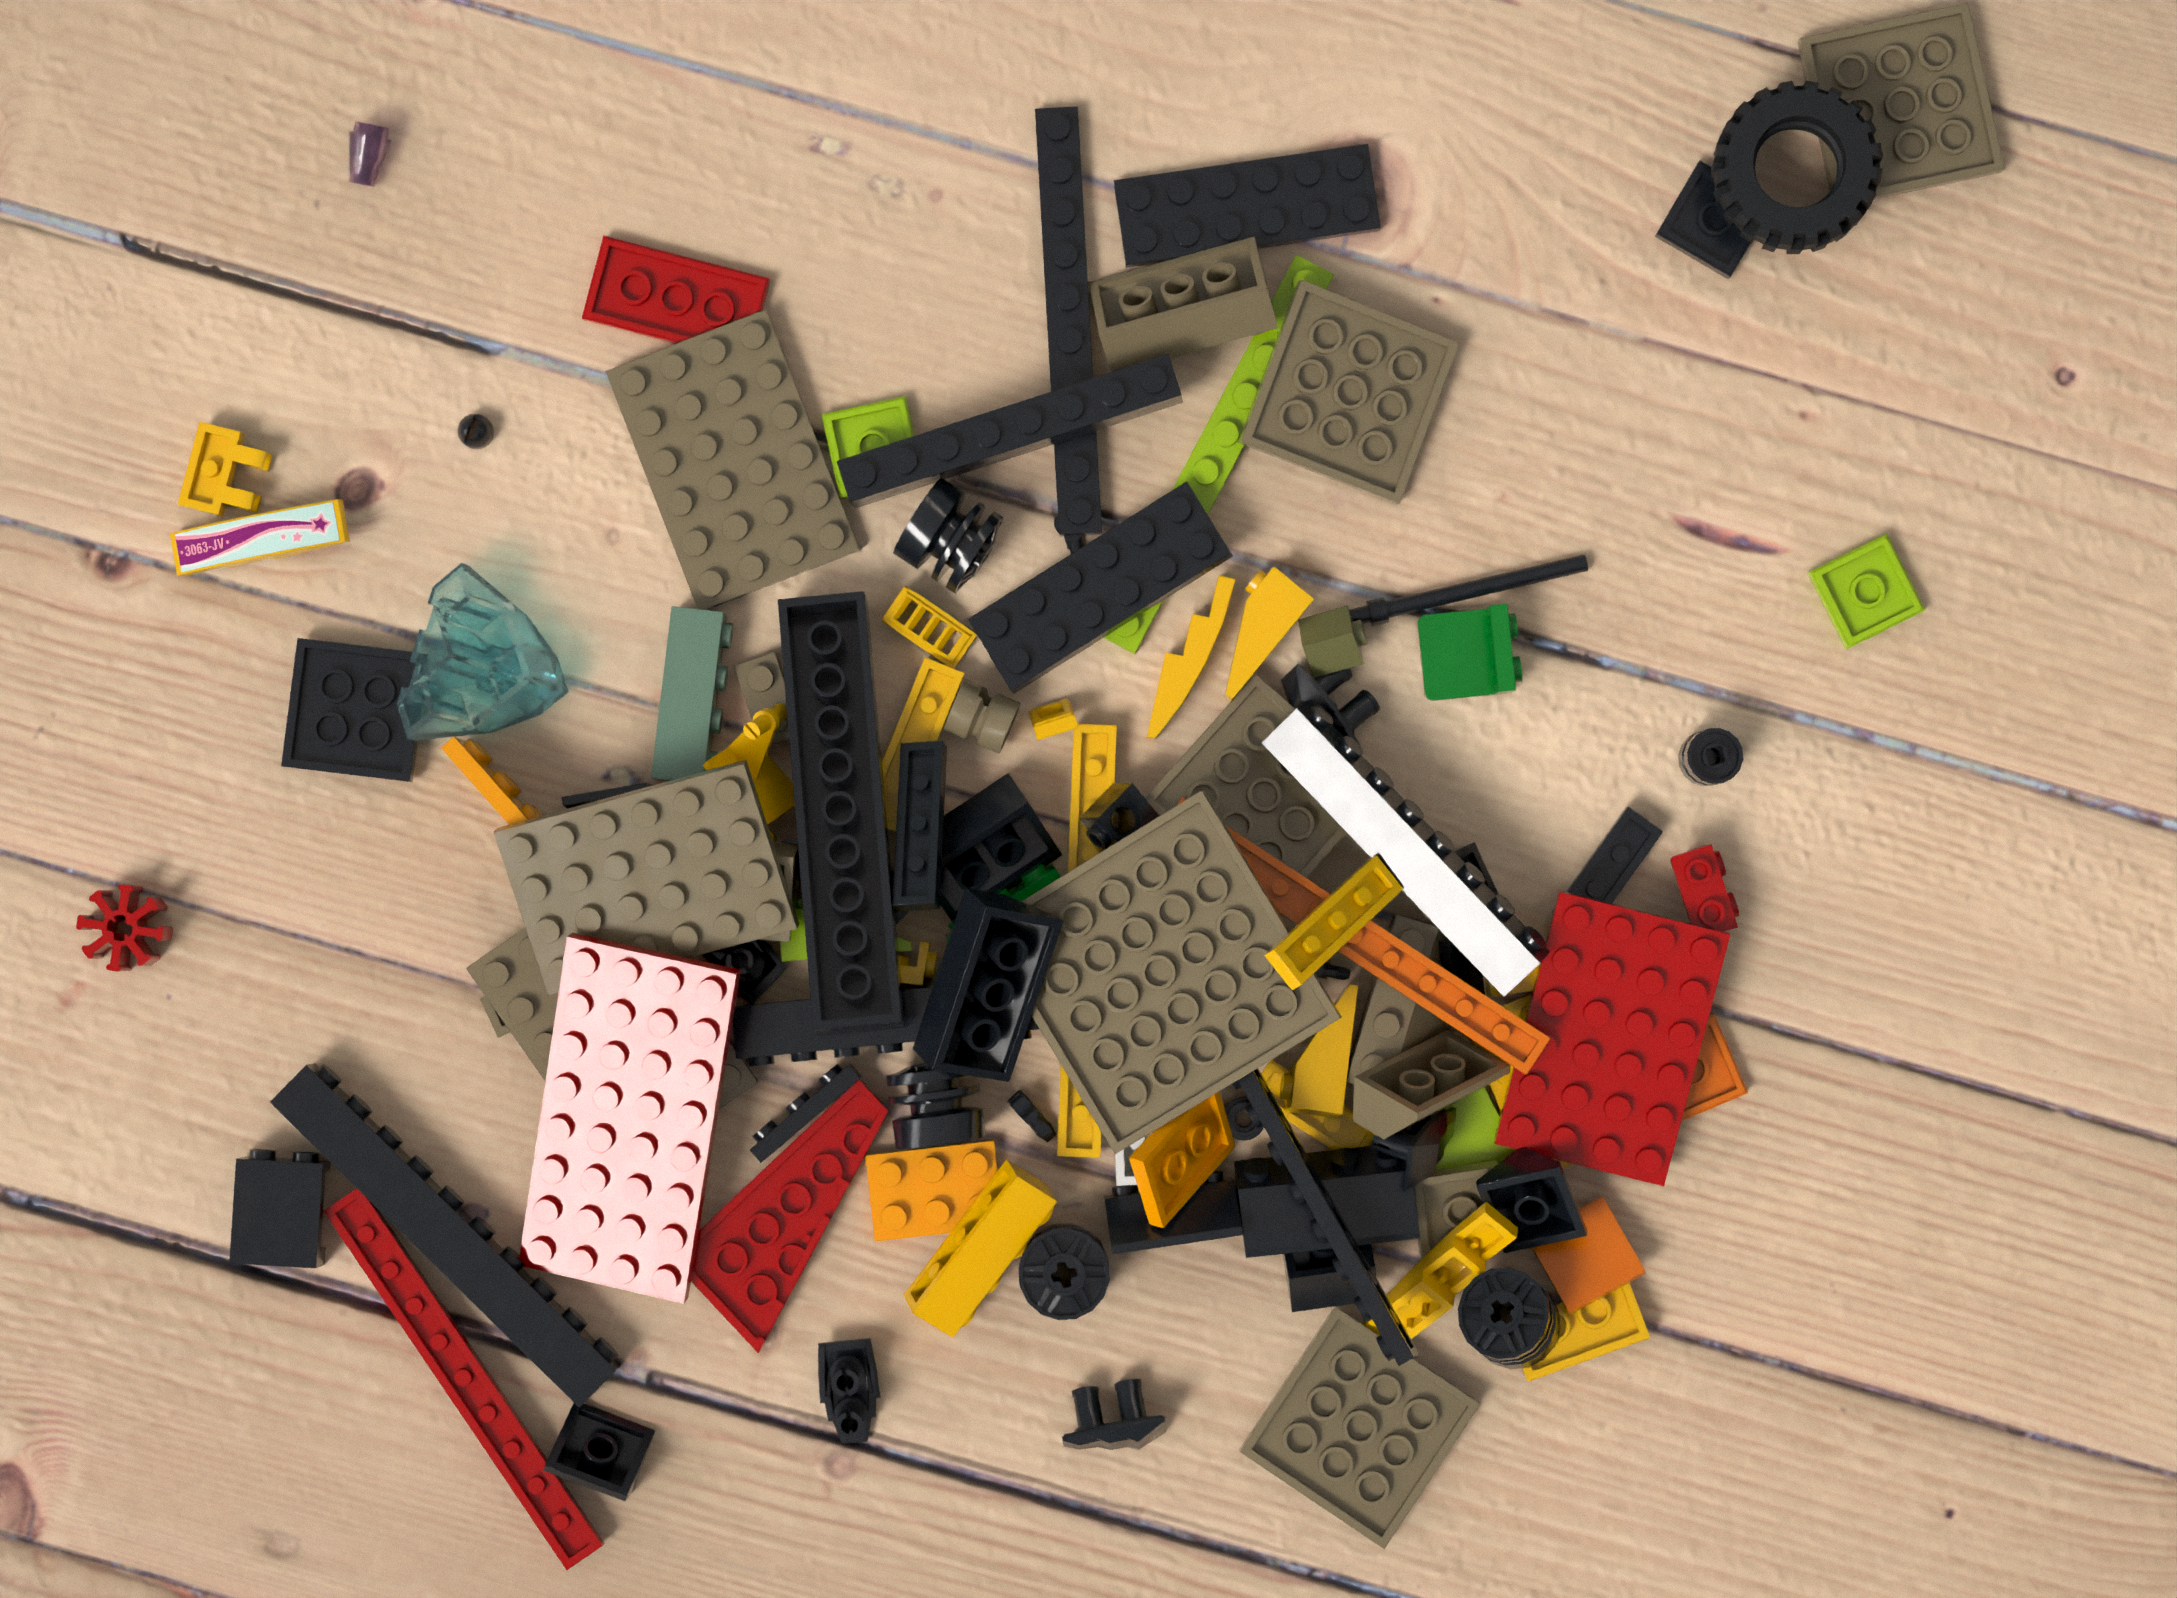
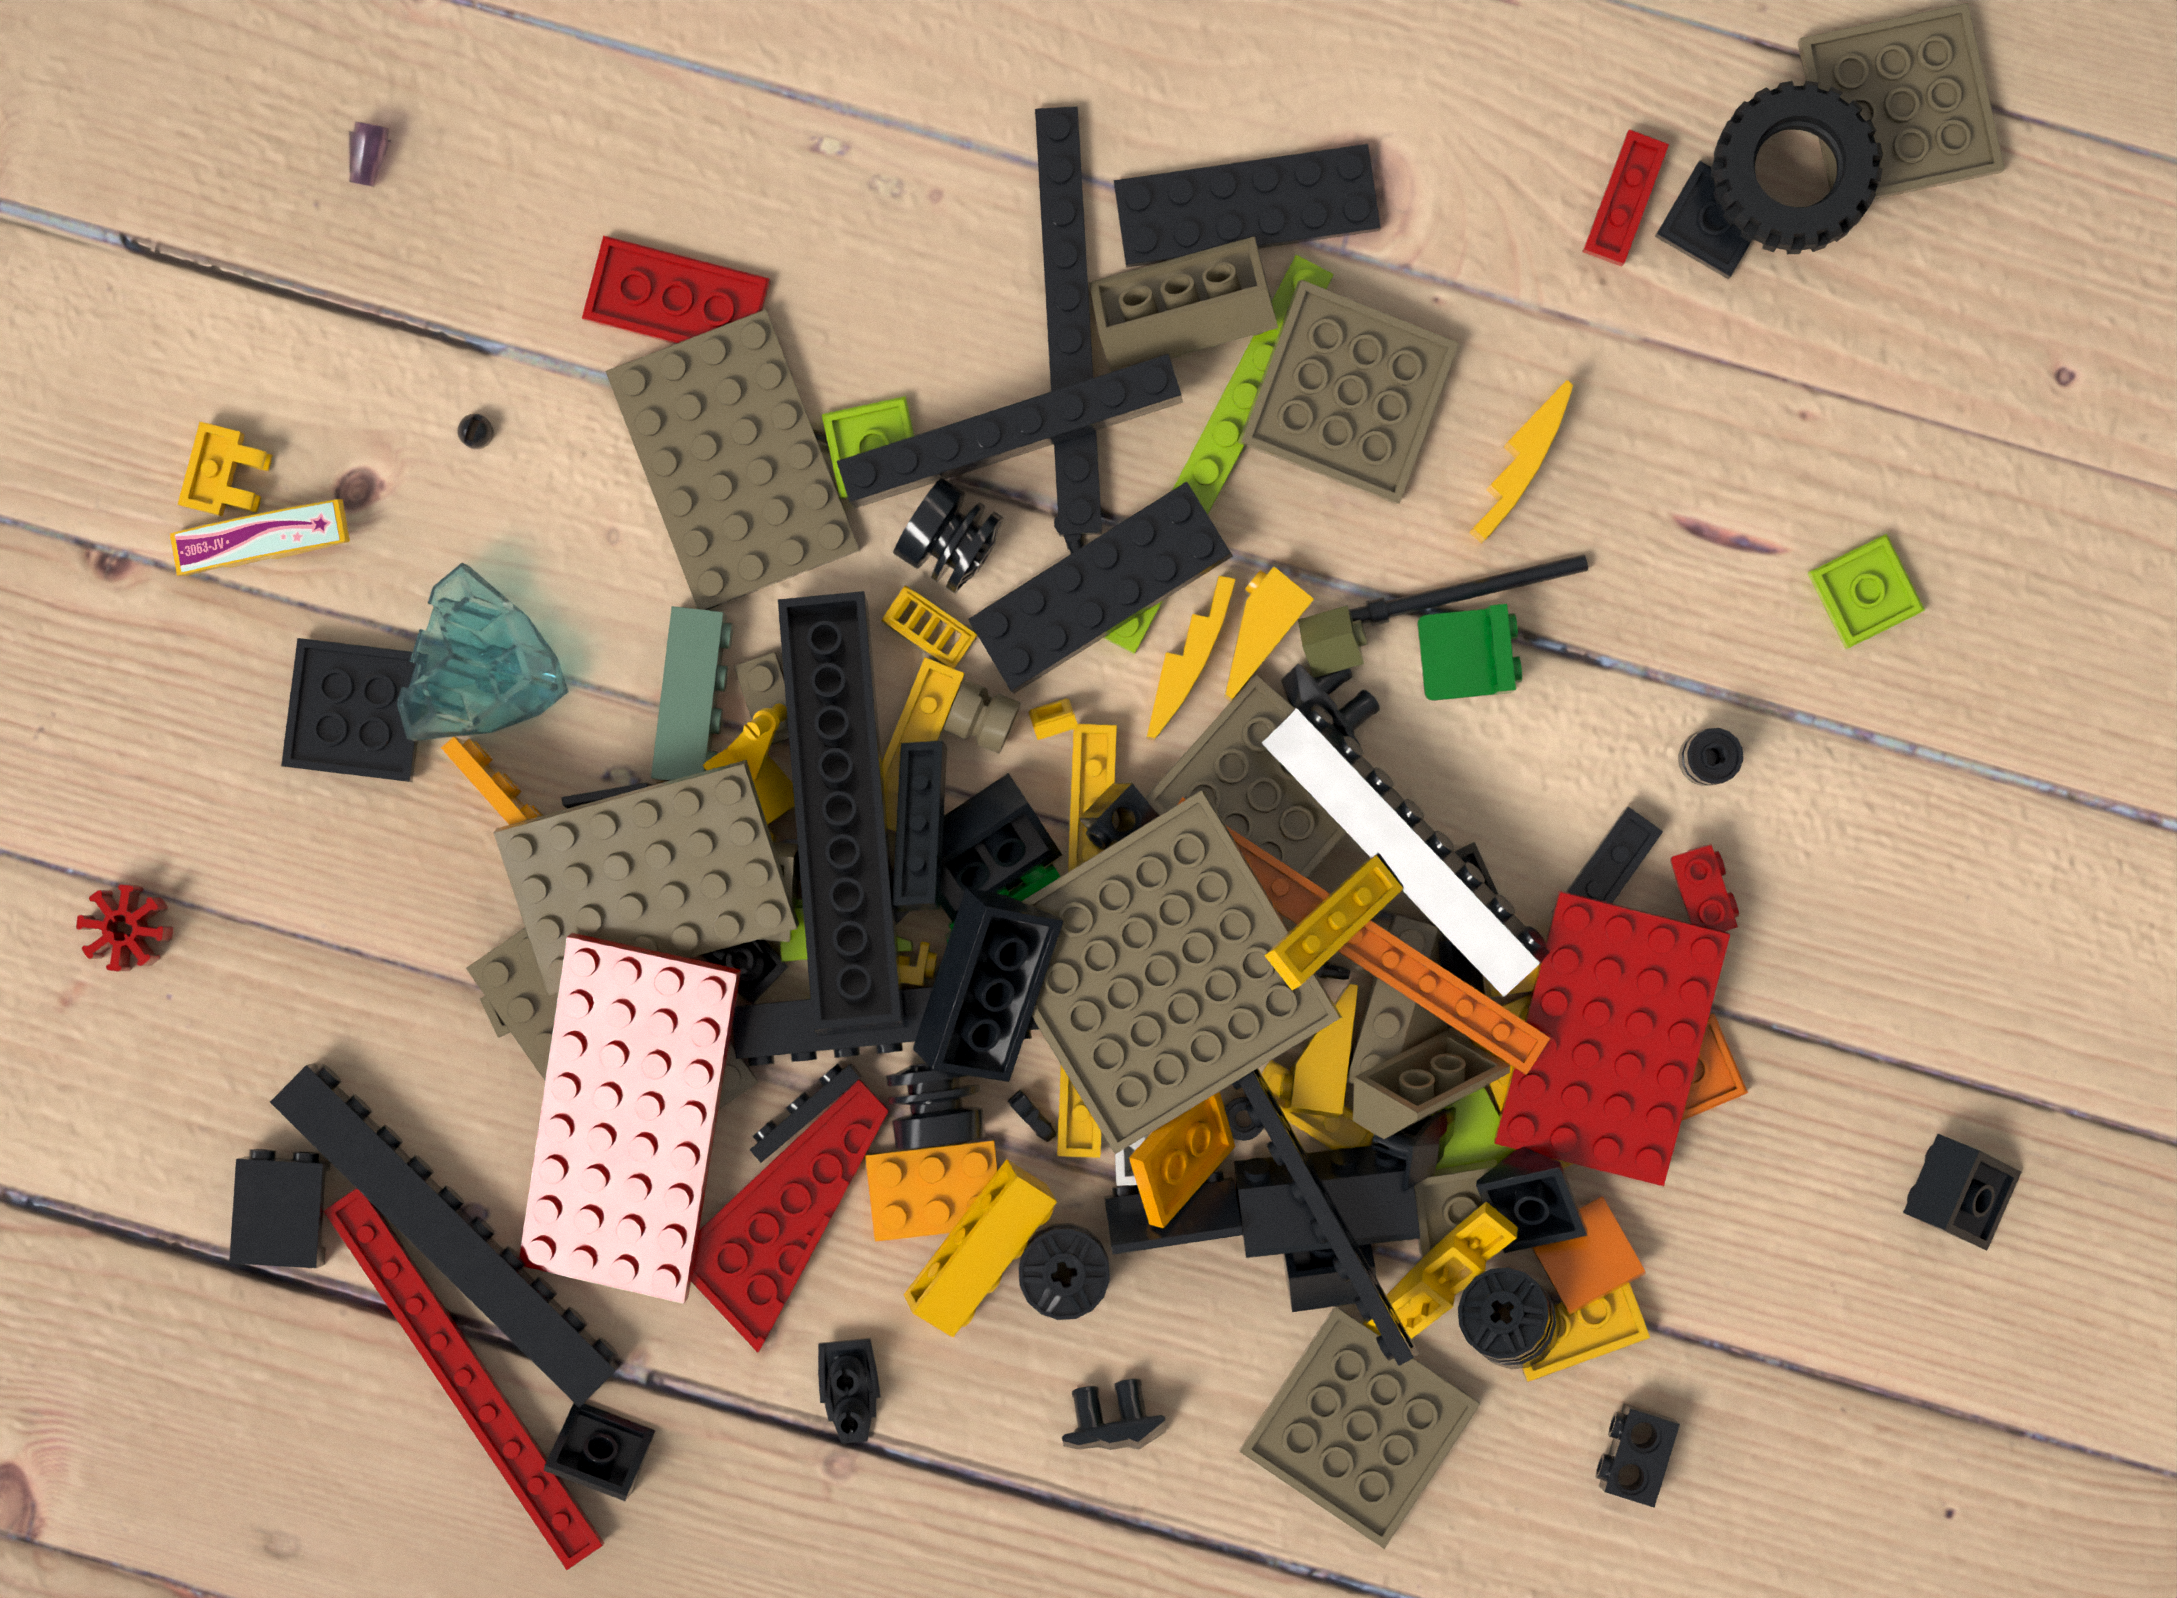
none -> yellow slope [1469,380,1573,544]
none -> red plate [1582,129,1669,267]
none -> black brick [1595,1403,1680,1508]
none -> black slope [1903,1134,2021,1251]

